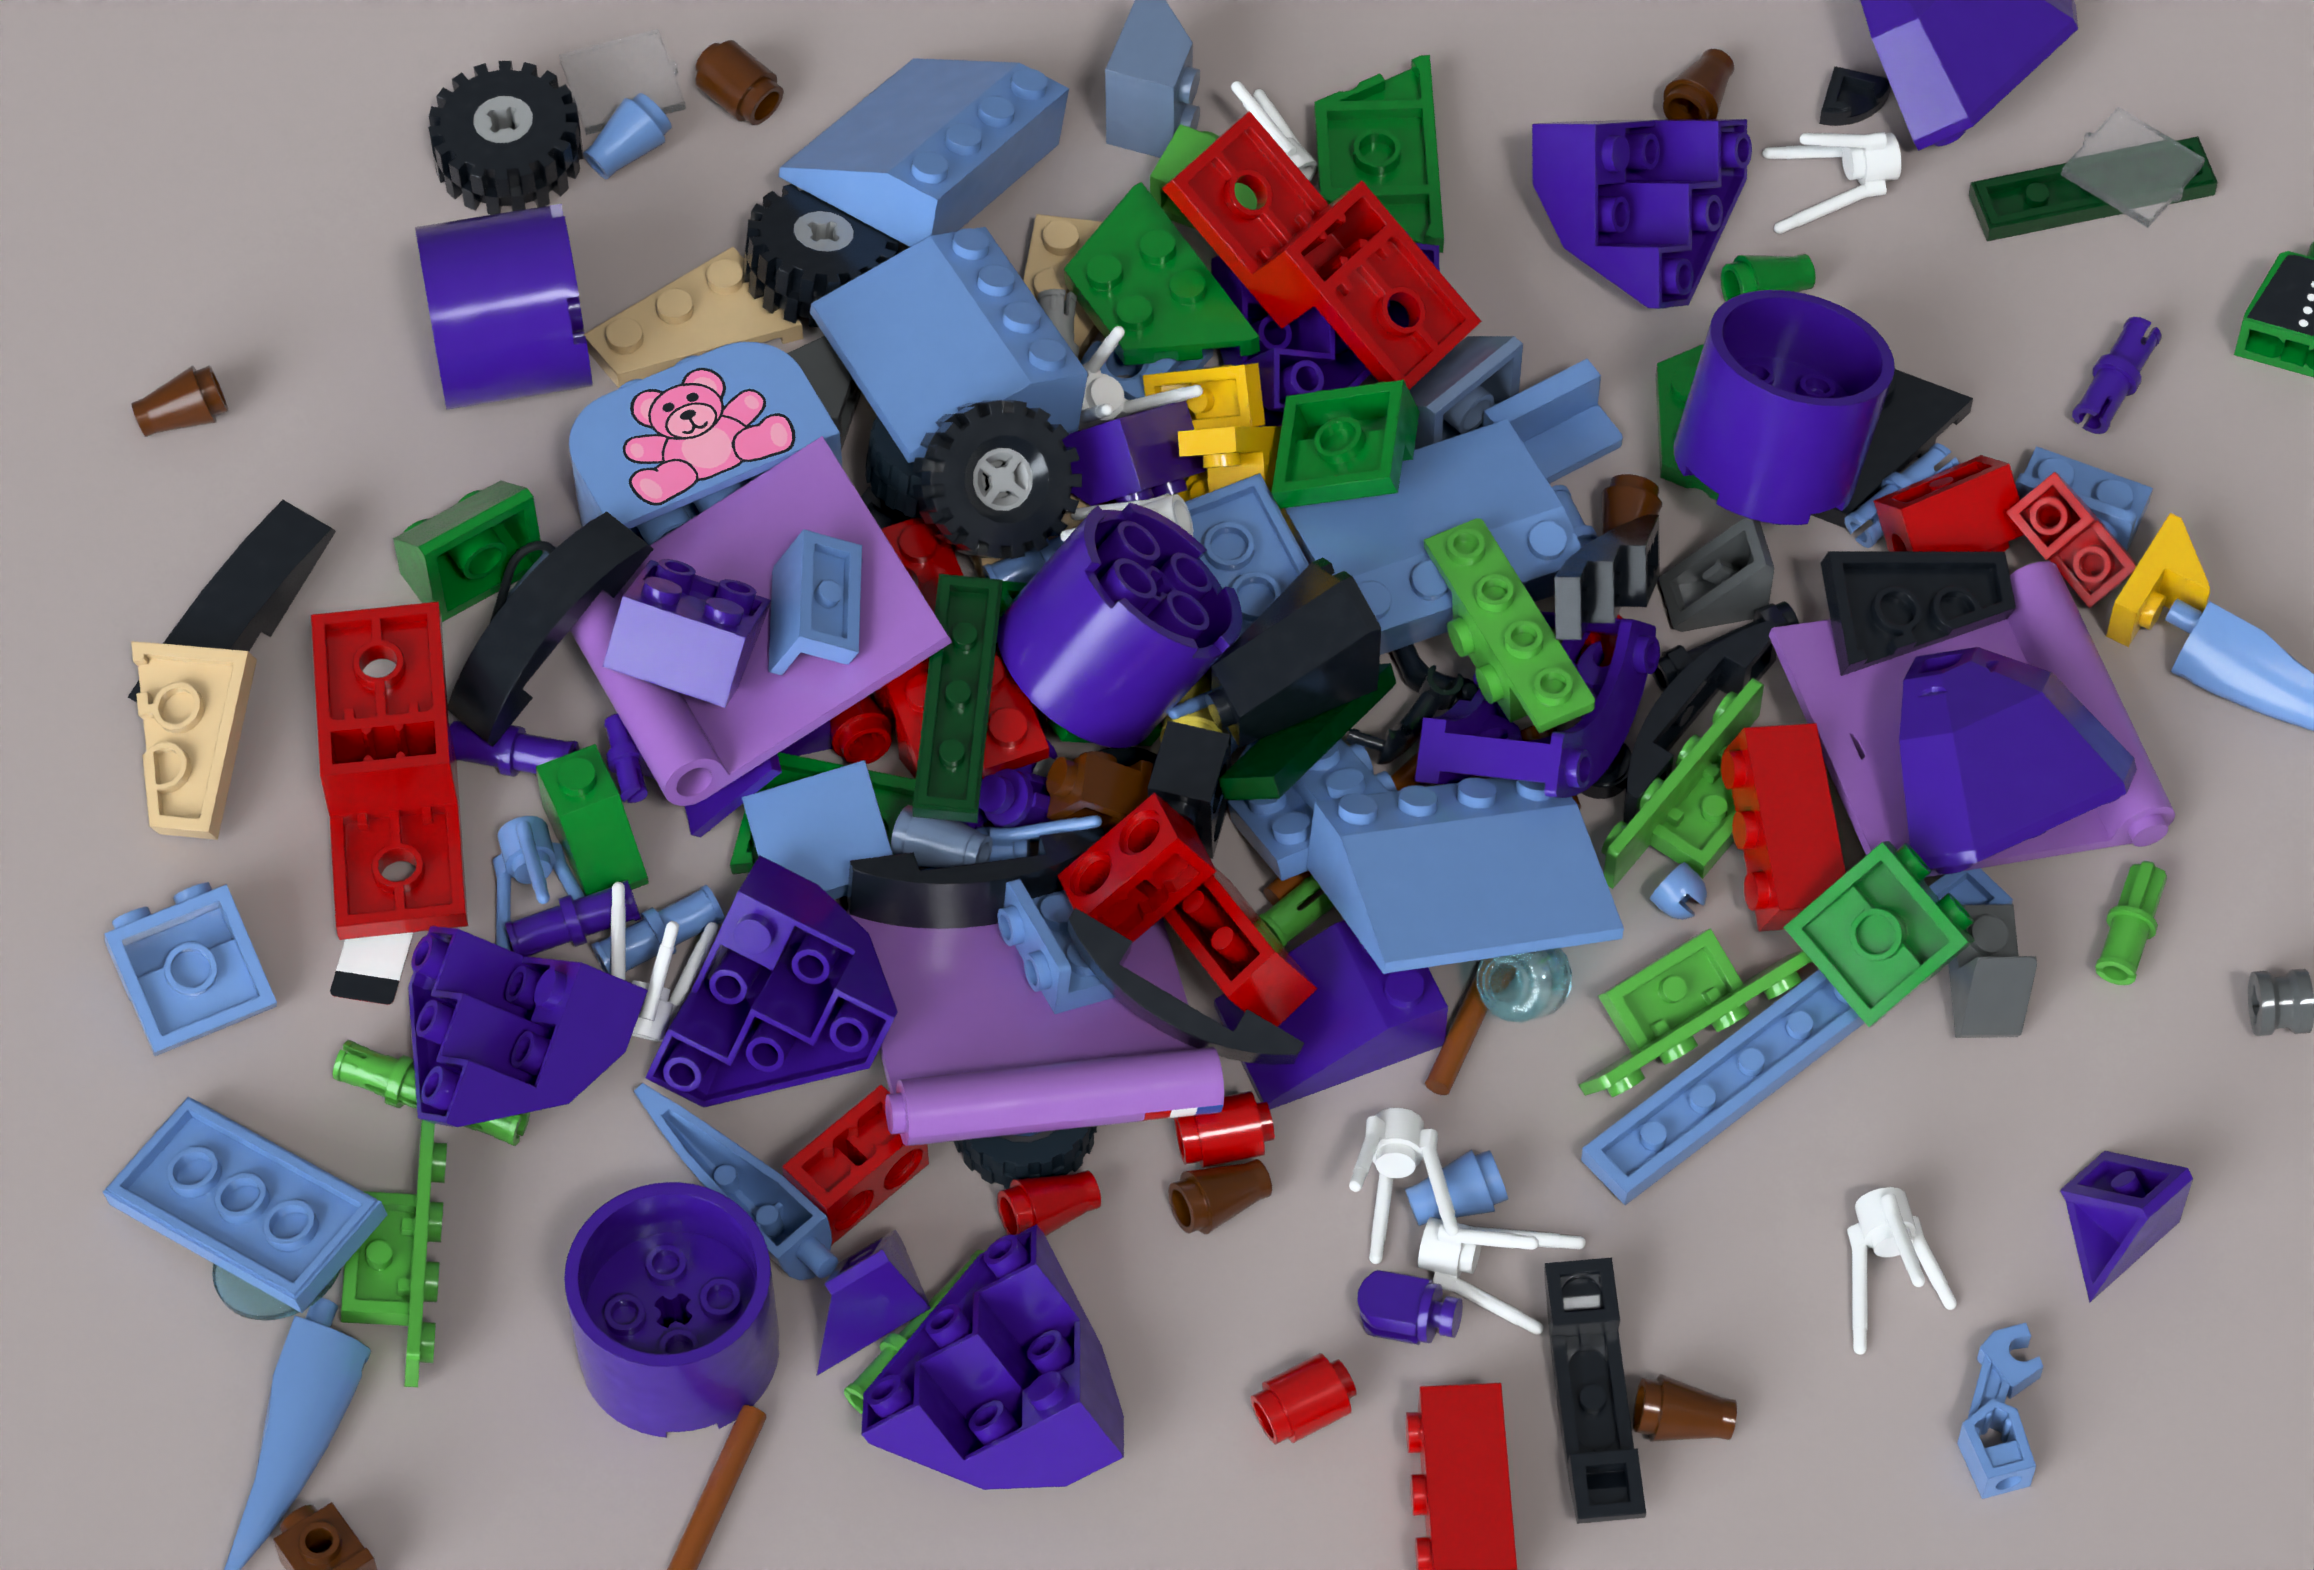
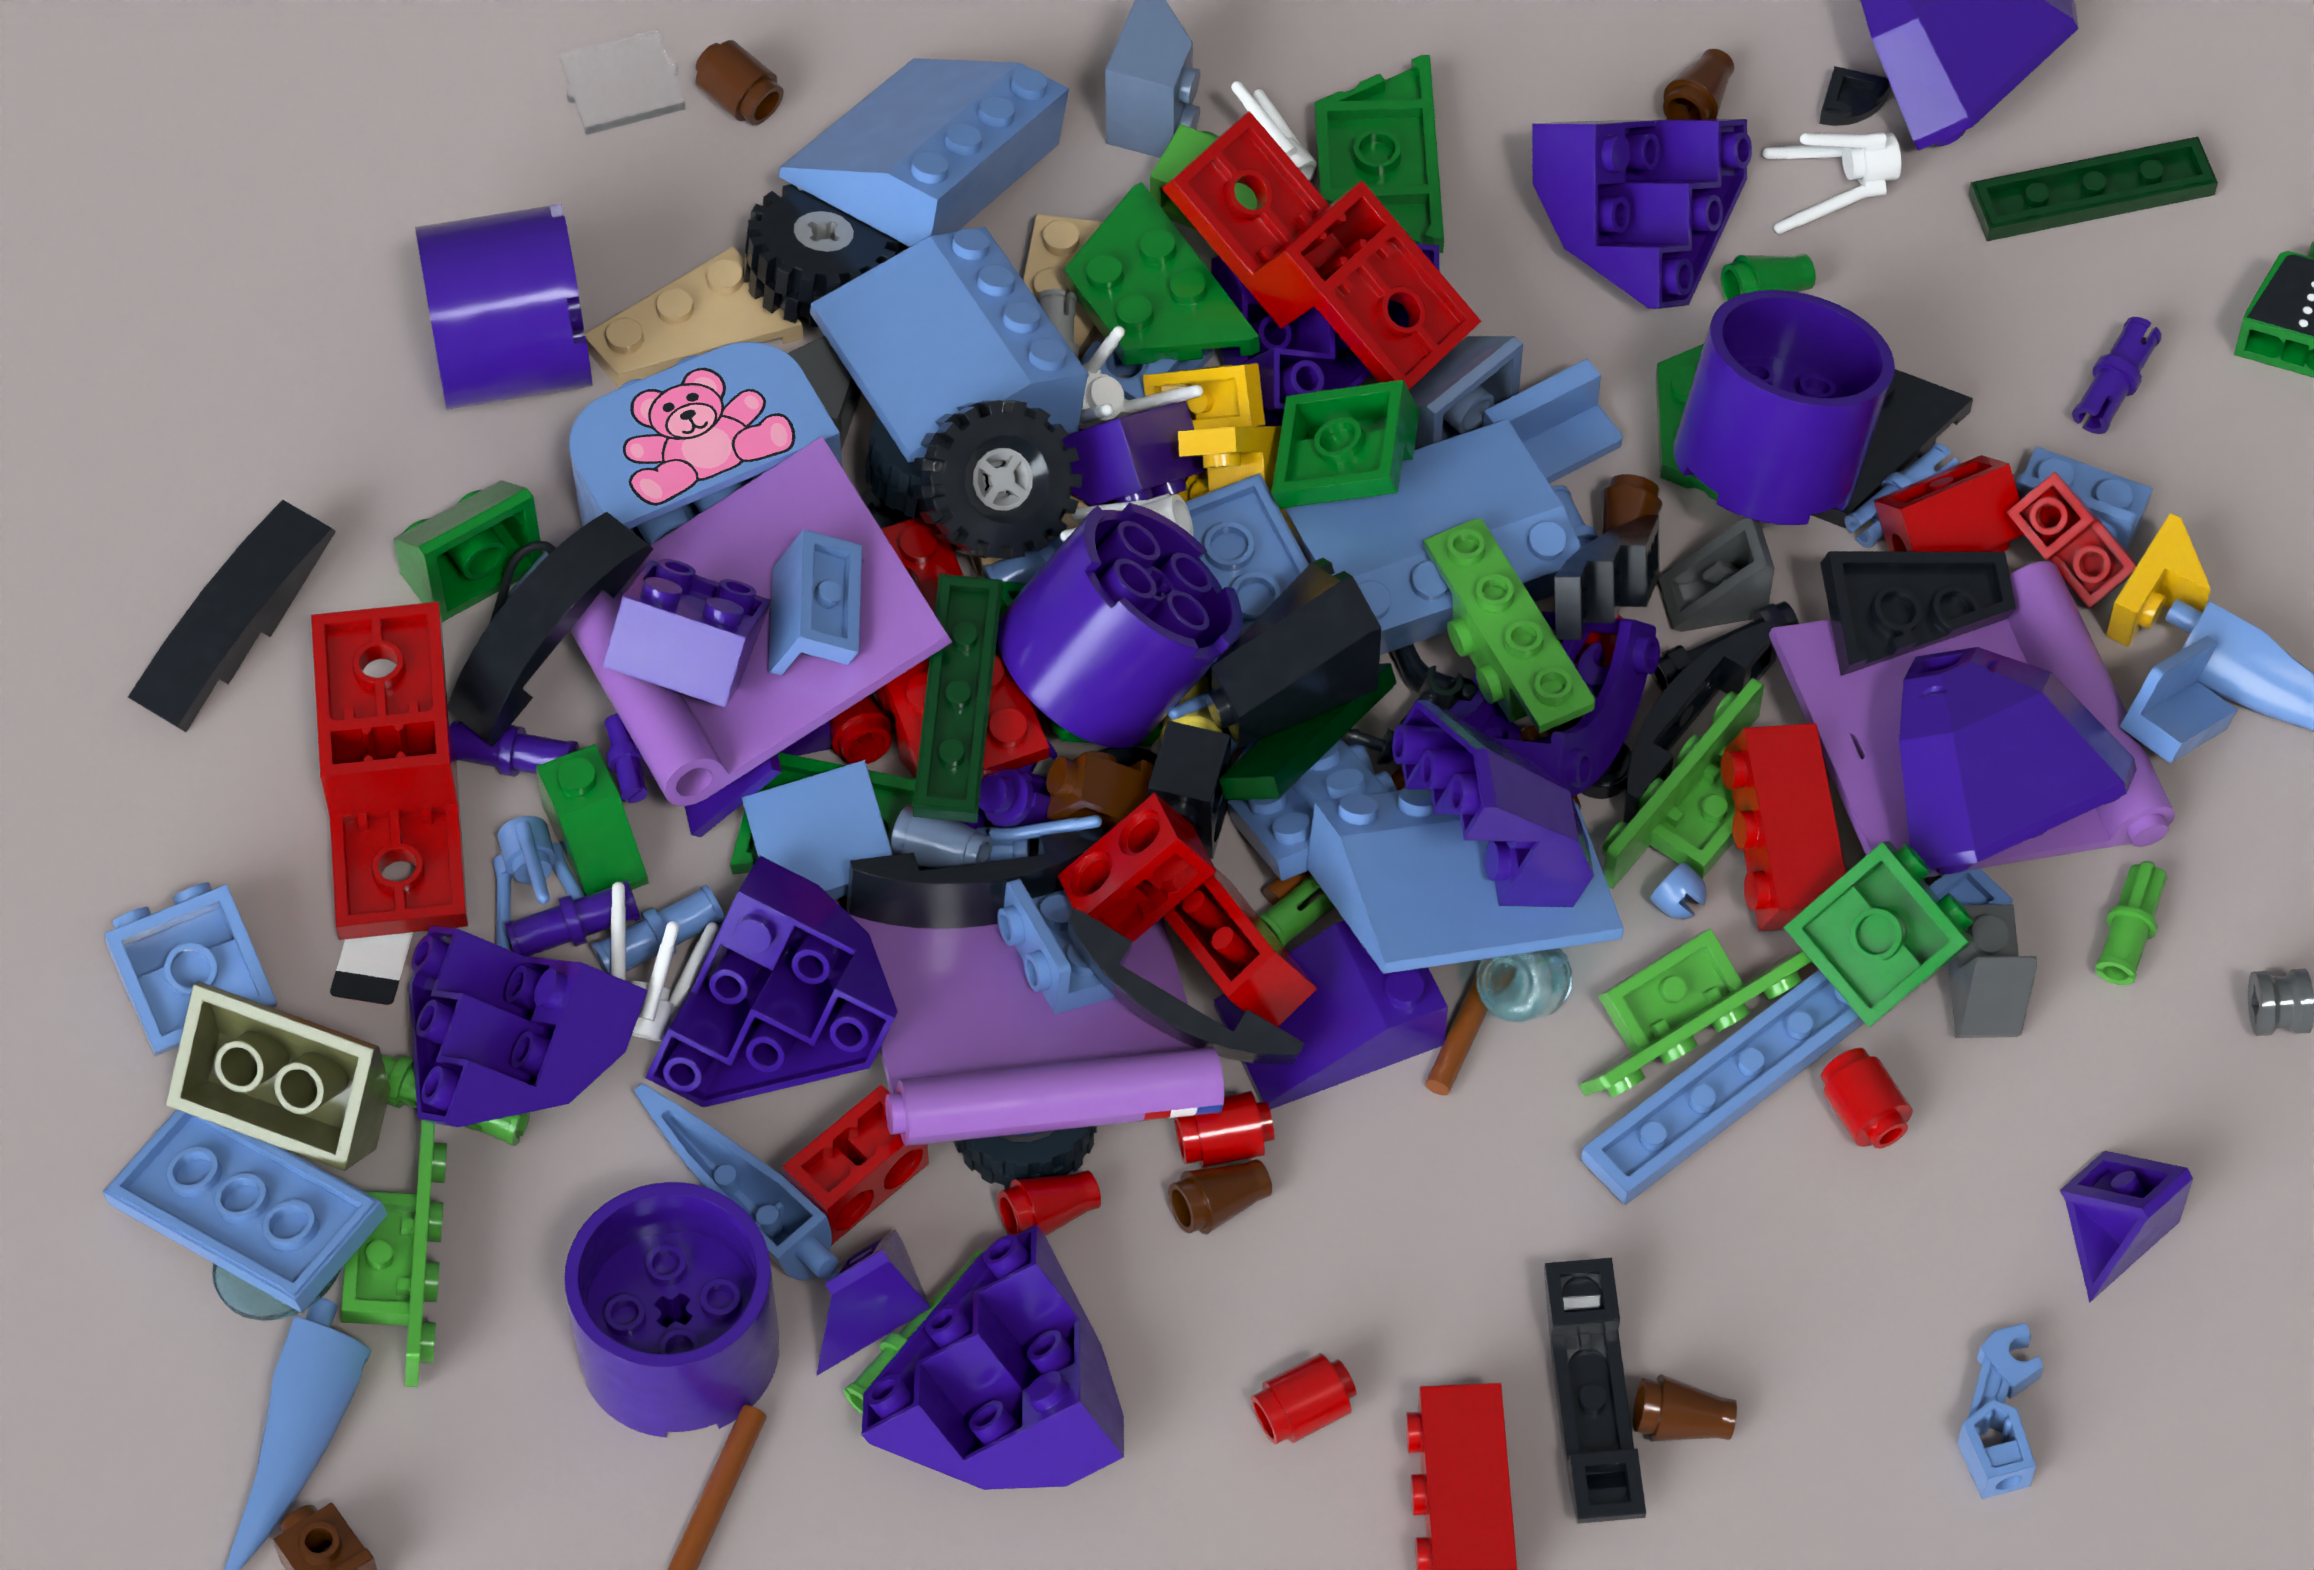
reddish brown cone [131,365,228,437] -> none
tan wing [131,641,257,840] -> none
black wheel [428,61,583,215] -> none
medium blue cone [583,93,672,179] -> none
white plant [1349,1108,1459,1264] -> none
dark purple arm [1357,1270,1463,1345] -> none
medium blue cone [1405,1149,1508,1226] -> none
white plant [1418,1217,1586,1335] -> none
white plant [1847,1187,1957,1355] -> none
clear piece [2061,107,2205,228] -> none
none -> olive slope [166,981,391,1171]
none -> dark purple brick [1392,700,1594,907]
none -> red brick [1821,1048,1913,1149]
none -> medium blue panel [2120,636,2238,764]

